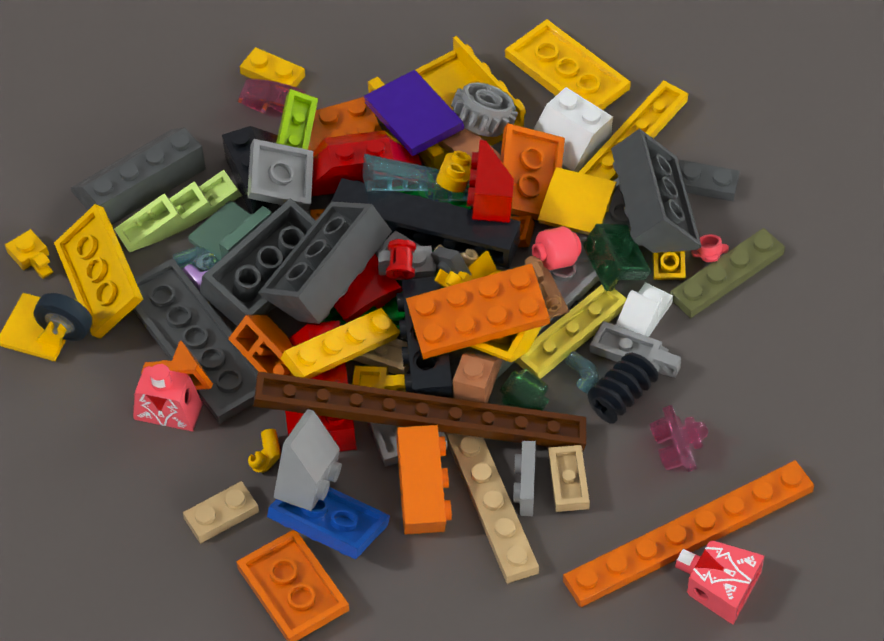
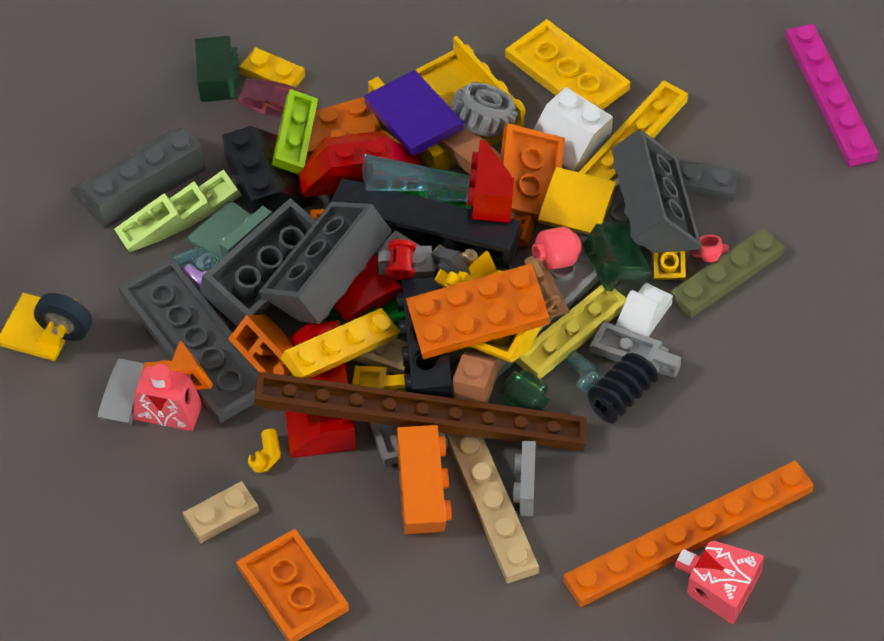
yellow plate [5,229,53,279] -> none
yellow plate [54,204,144,339] -> none
light grey plate [247,139,313,210] -> none
blue plate [267,487,390,560] -> none
light grey slope [273,409,342,511] -> none
yellow plate [436,151,471,193] -> none
tan plate [548,445,590,512] -> none
clear pink hips [649,405,709,472] -> none
none -> light grey slope [97,359,144,426]
none -> clear green brick [195,36,241,102]
none -> dark pink plate [785,24,879,167]

